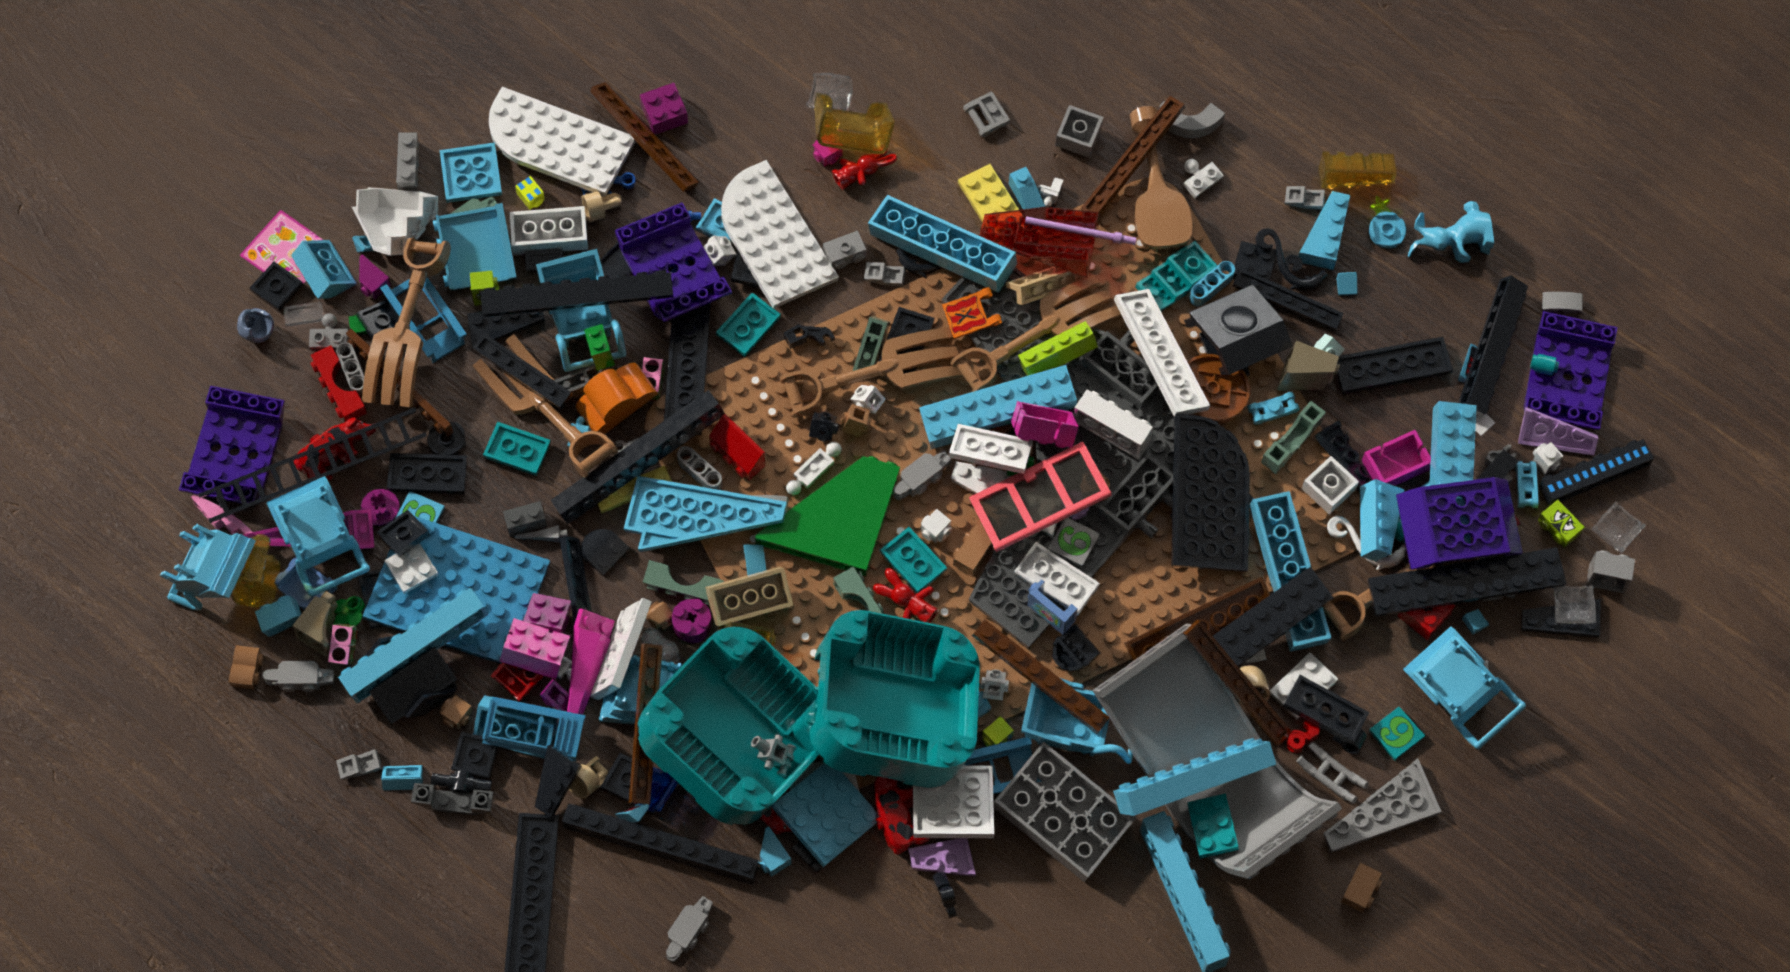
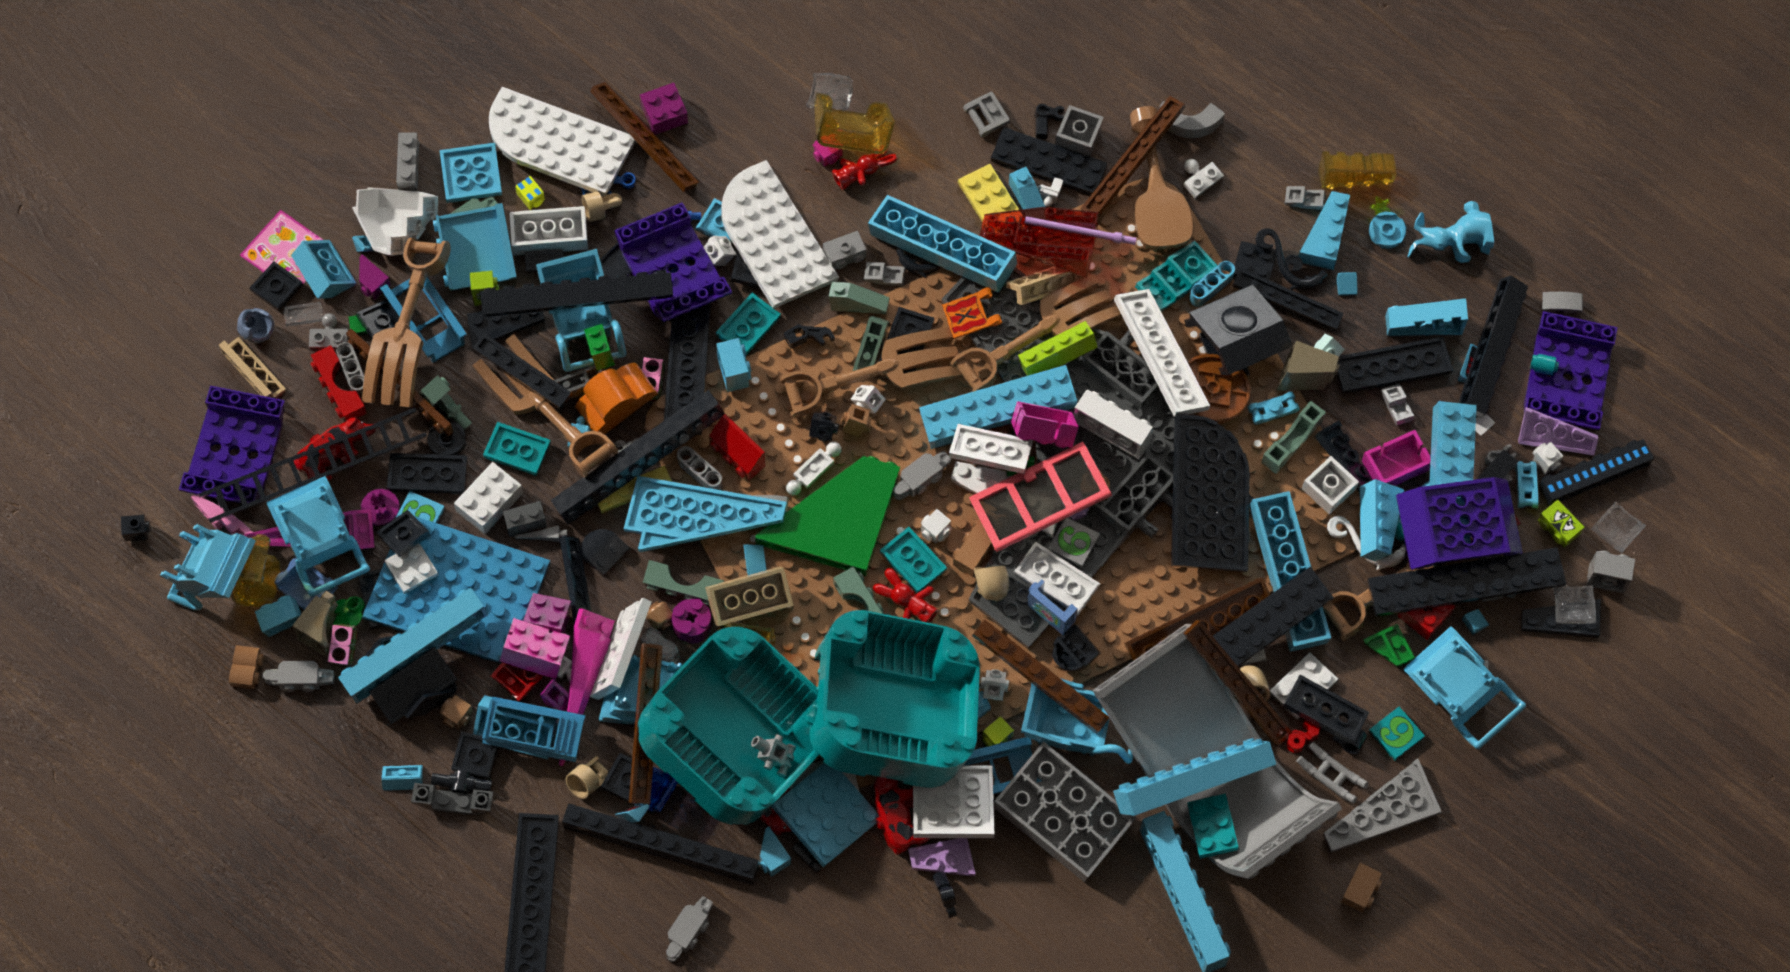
light grey slope [336,749,382,780] -> none
black wing [534,745,582,817] -> none
none -> black brick [121,514,151,541]
none -> tan fence [219,337,286,399]
none -> sand green brick [419,375,472,430]
none -> white brick [454,462,523,534]
none -> medium azure brick [716,338,752,392]
none -> sand green slope [829,282,890,314]
none -> tan piece [974,566,1009,602]
none -> black plate [991,127,1107,195]
none -> black bar [1034,103,1064,140]
none -> green wing [1363,624,1415,668]
none -> light grey slope [1381,384,1414,426]
none -> medium azure wedge [1385,299,1468,336]

